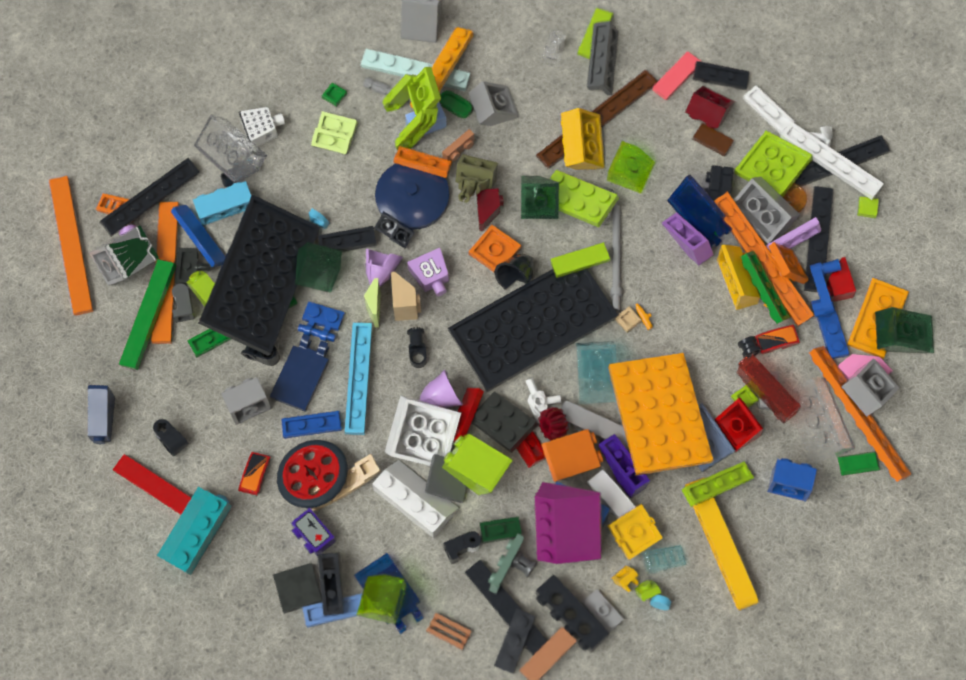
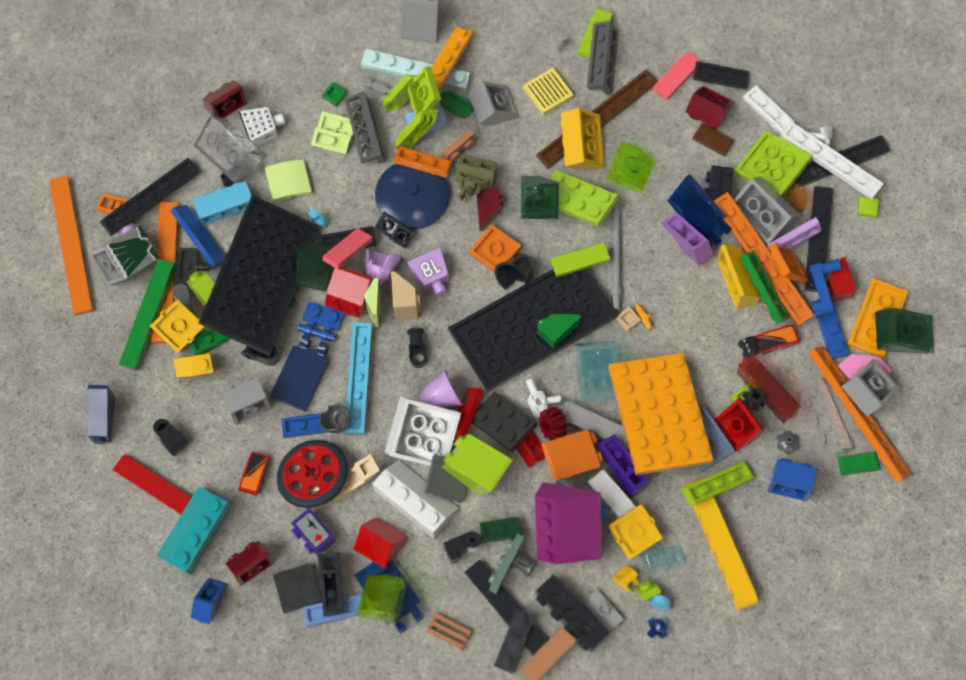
none -> yellow plate [150,299,205,353]
none -> yellow slope [173,352,215,378]
none -> blue slope [190,578,227,624]
none -> dark red slope [203,80,247,123]
none -> dark red slope [225,540,274,586]
none -> yellowish green slope [265,160,312,201]
none -> dark grey hair [319,404,351,434]
none -> coral tile [323,228,373,269]
none -> slope [325,267,372,318]
none -> dark grey fence [344,91,386,164]
none -> red slope [353,517,409,569]
none -> light yellow tile [523,68,573,115]
none -> green slope [537,314,581,349]
none -> clear blue plant [647,618,668,639]
none -> black gear [742,386,767,412]
none -> dark grey plant [777,430,800,454]

